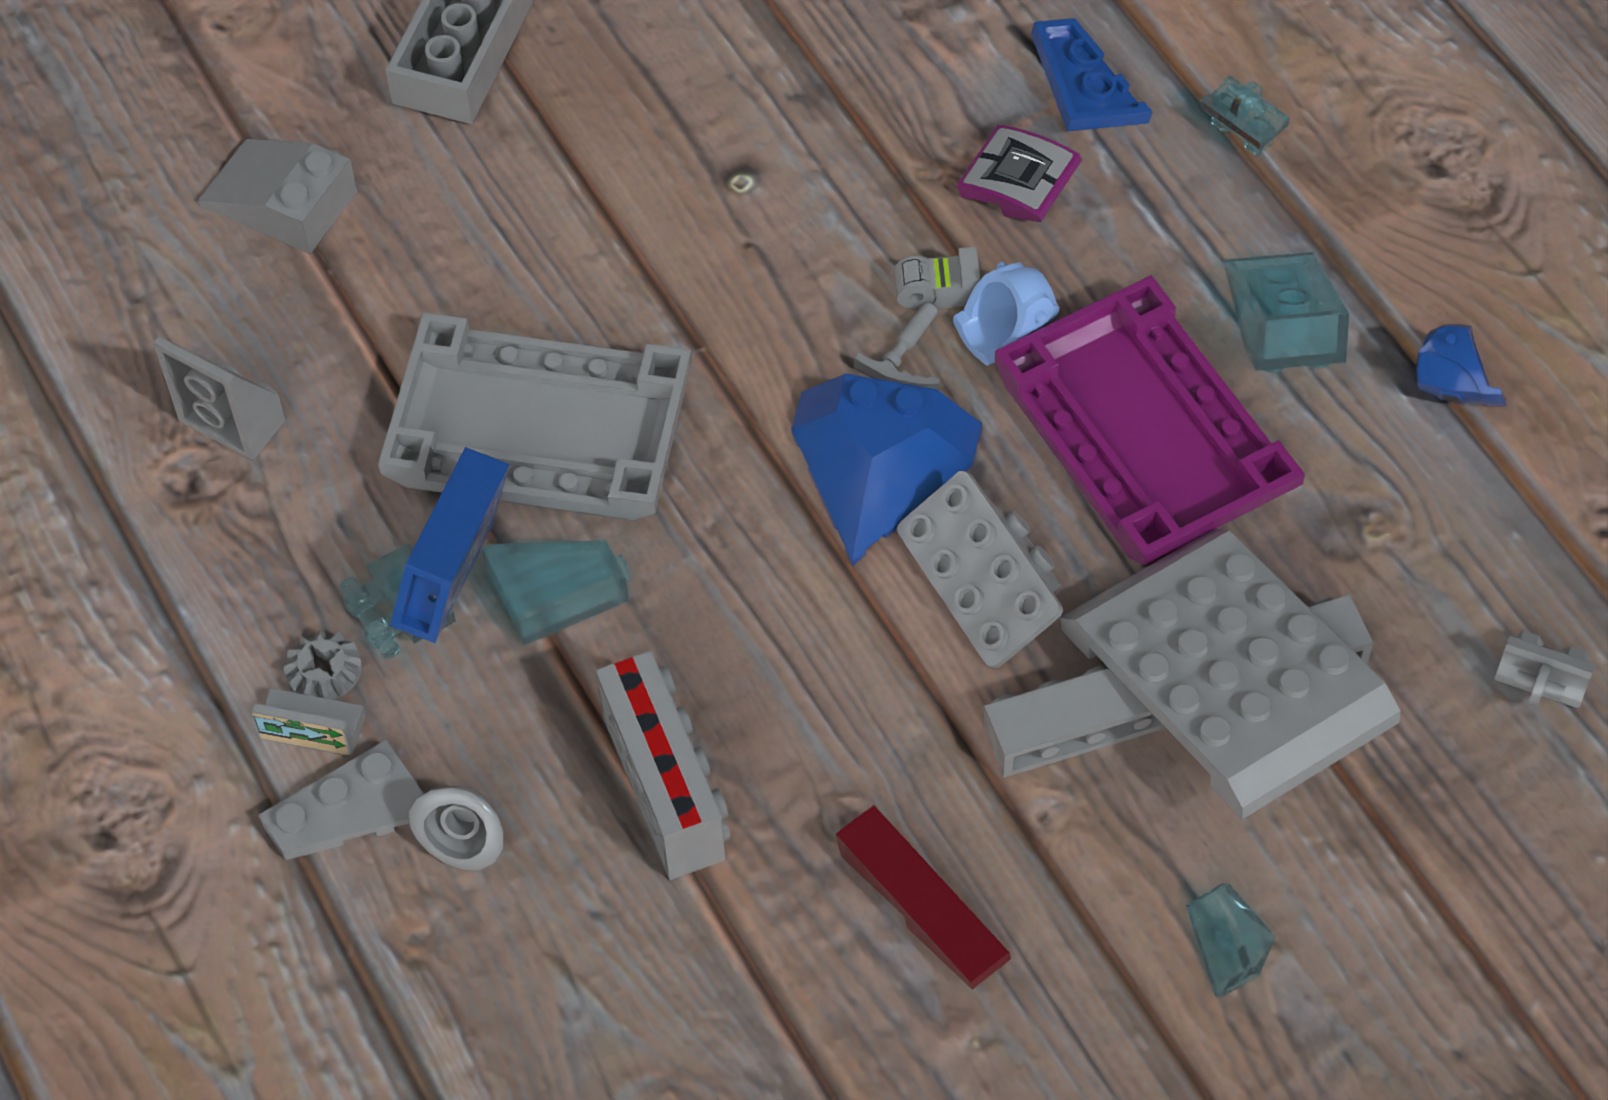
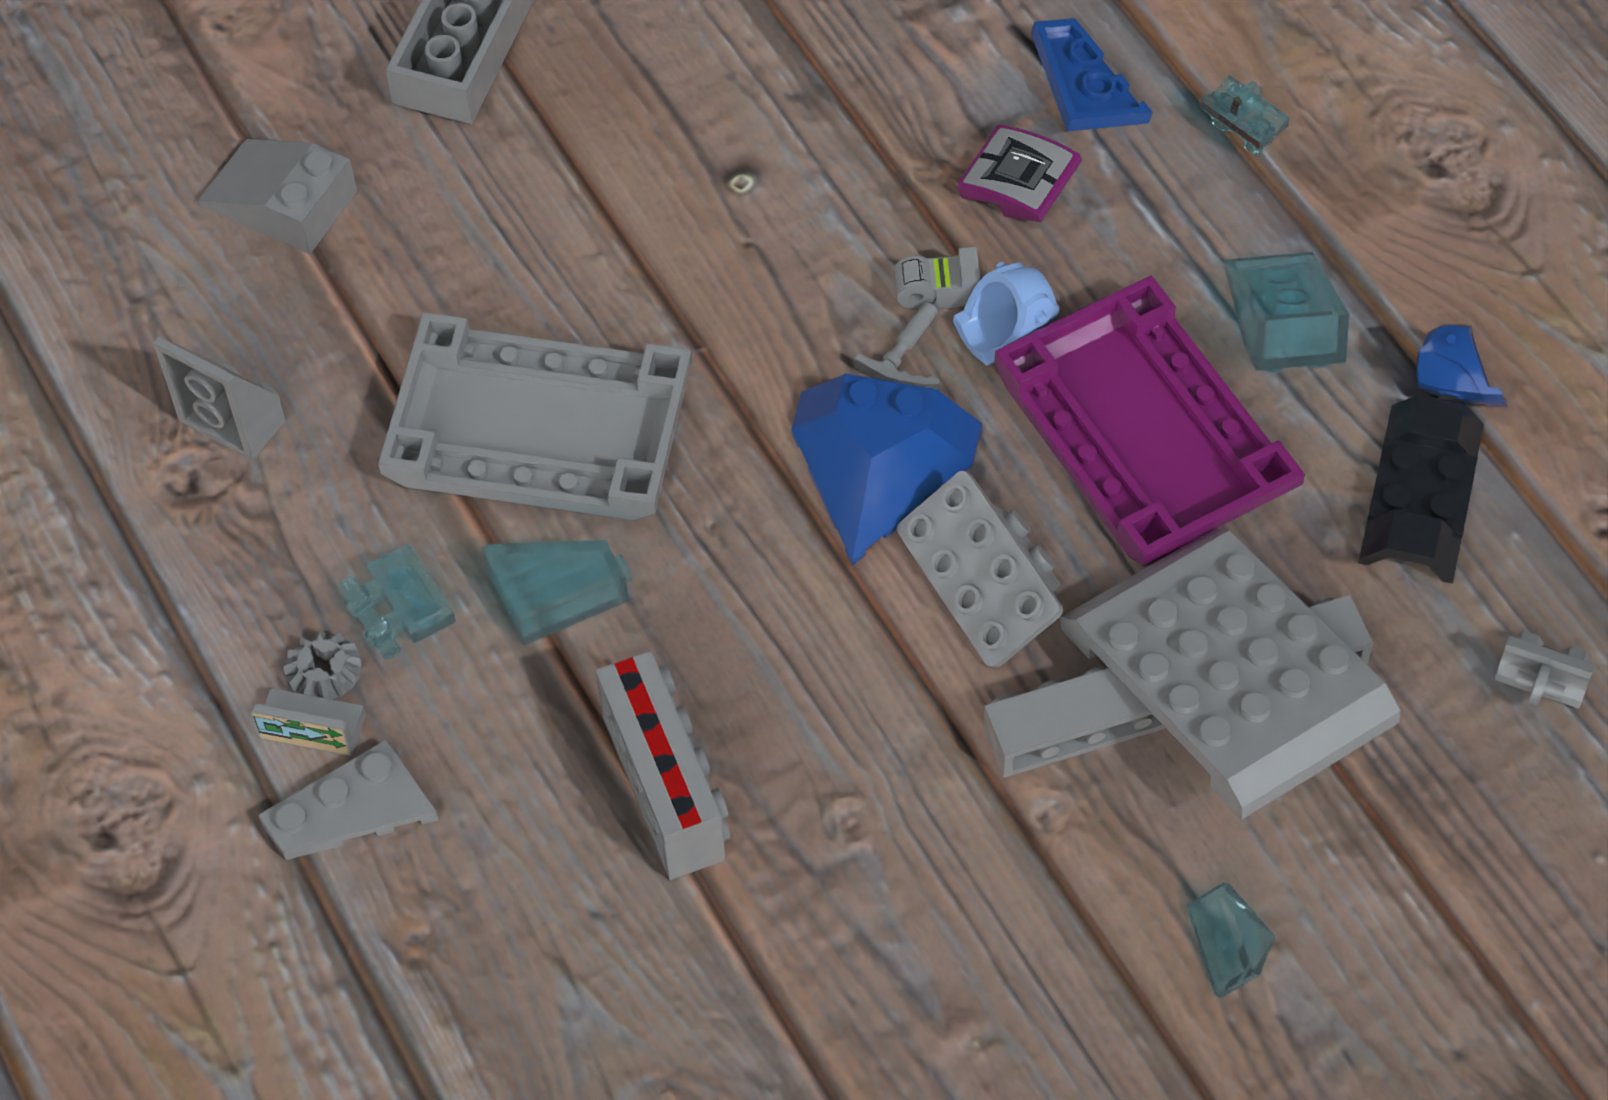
blue piece [390,447,510,643] -> none
light grey hat [409,785,503,870] -> none
dark red slope [836,805,1011,990] -> none
none -> black piece [1358,394,1484,584]

